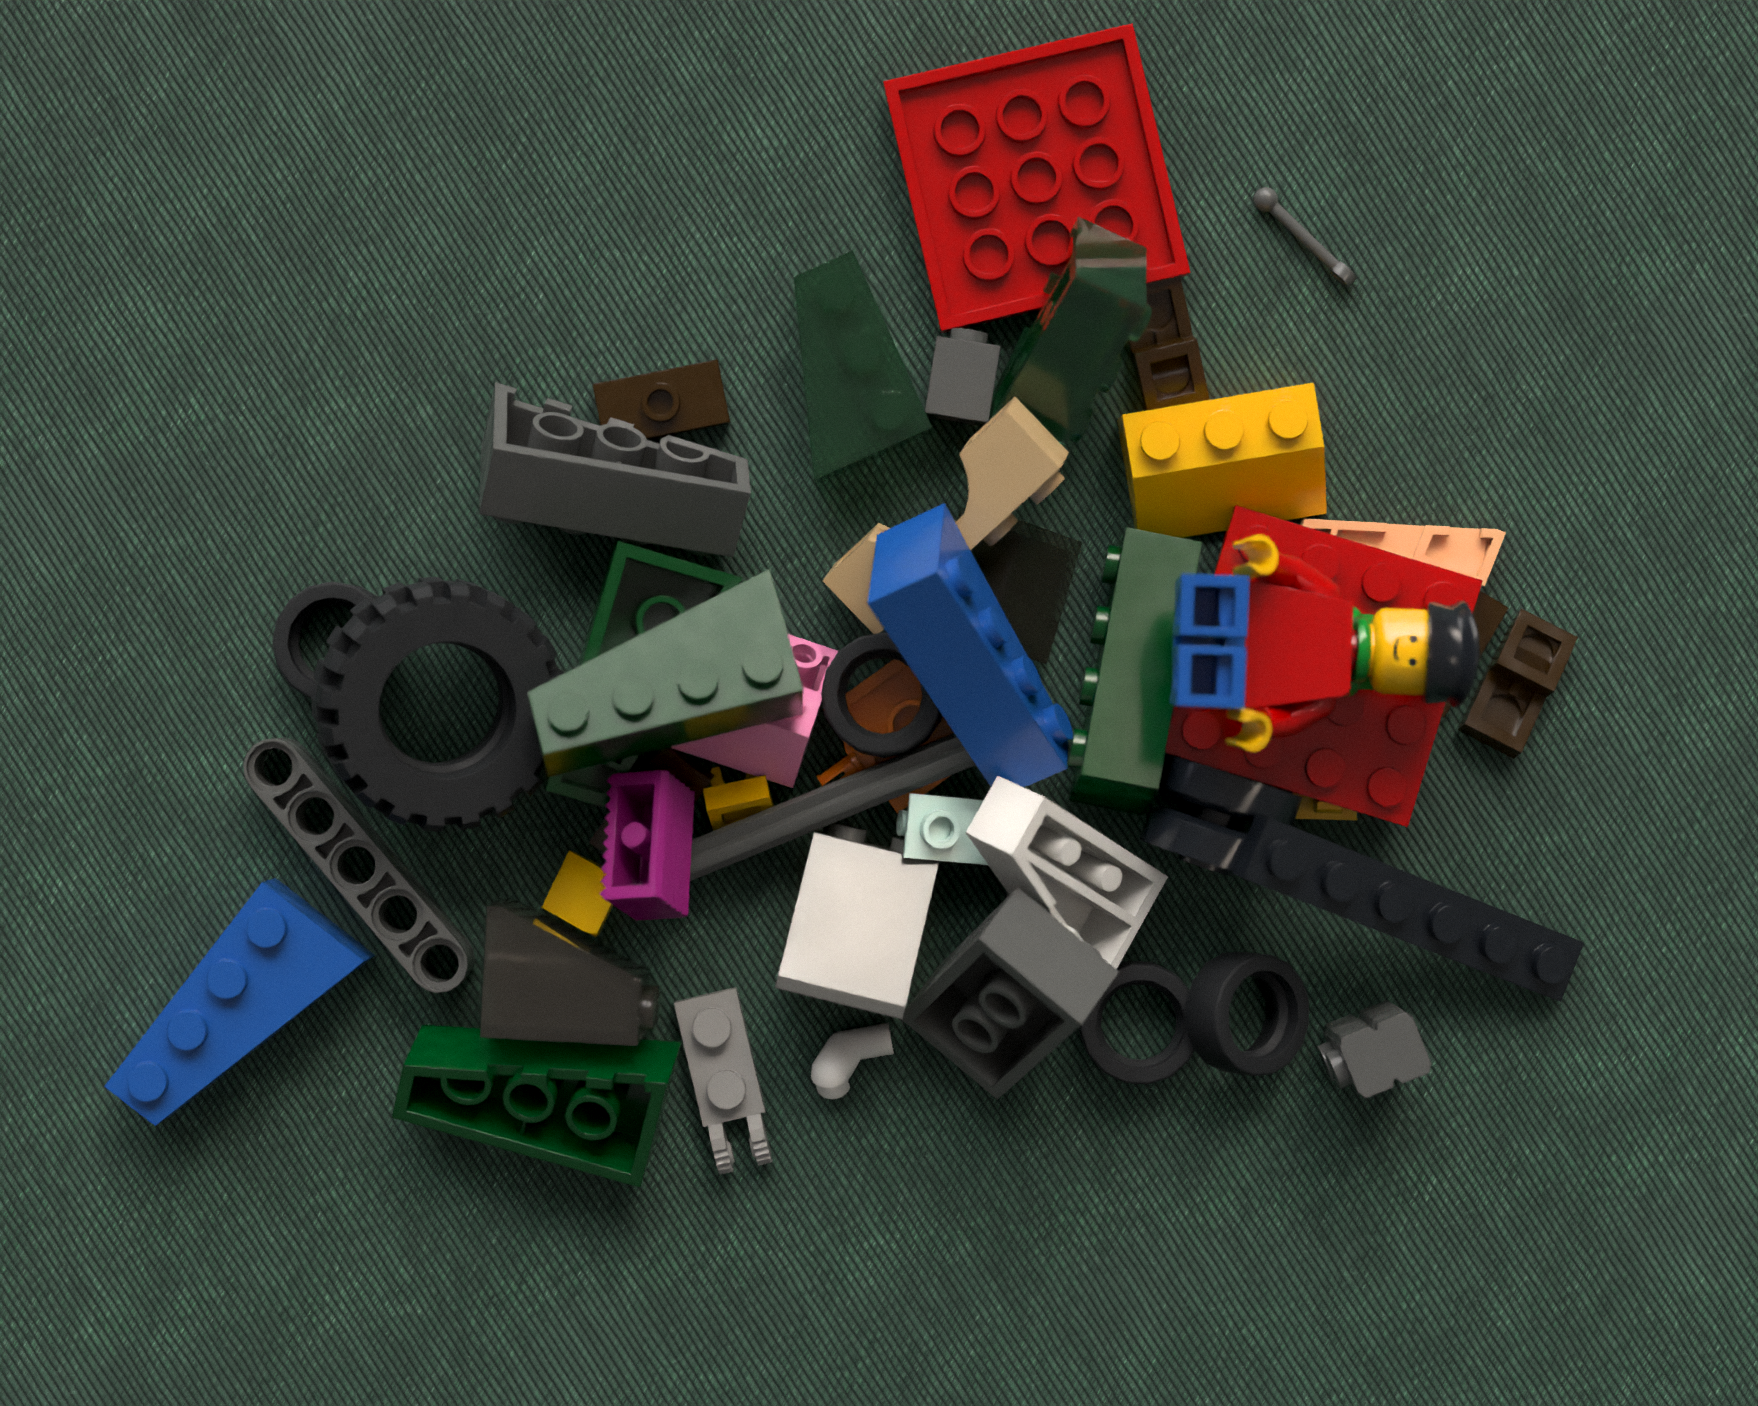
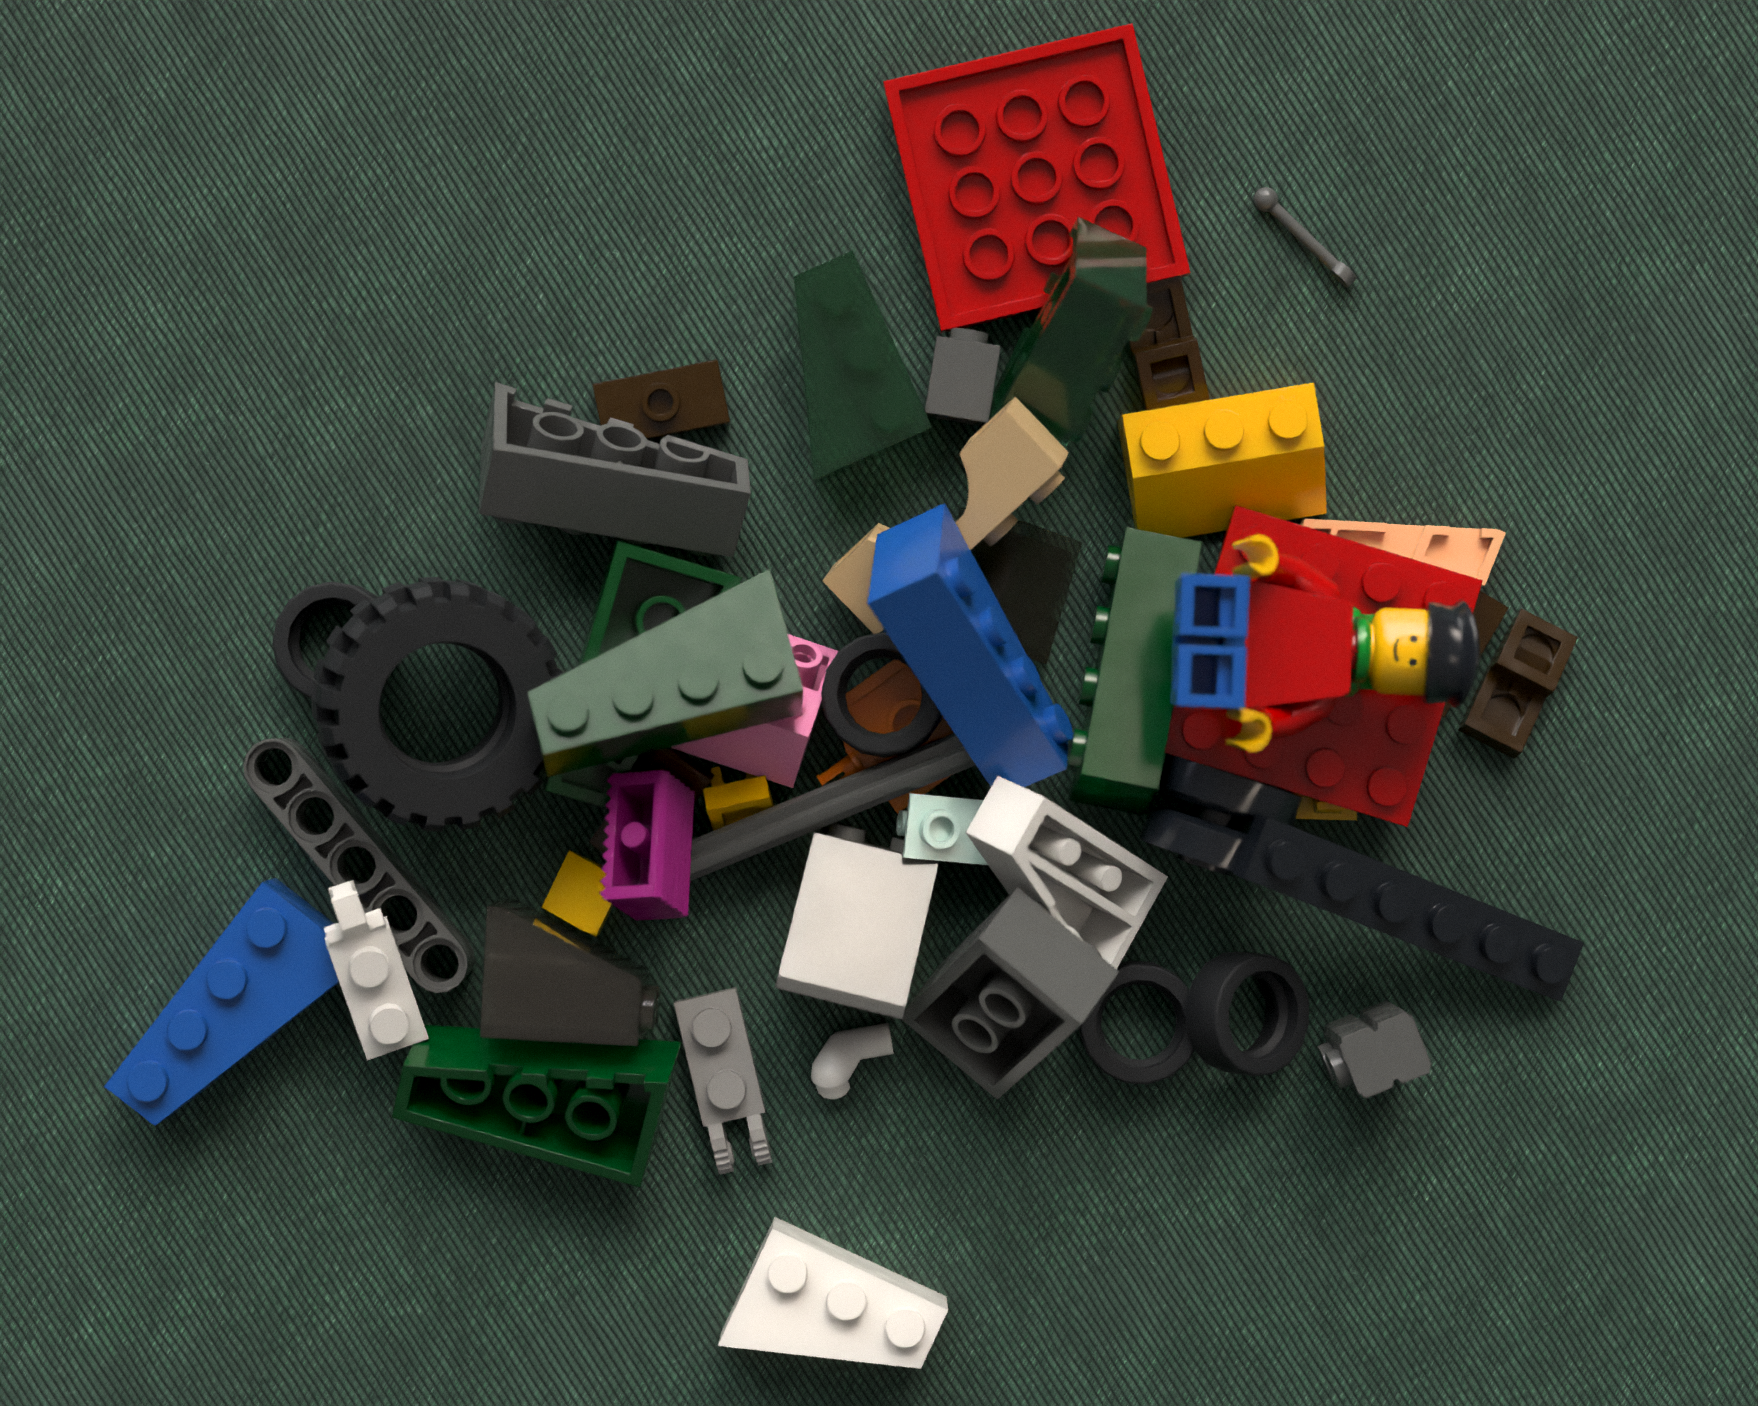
none -> white hinge [324,880,429,1060]
none -> white wedge [718,1217,948,1369]

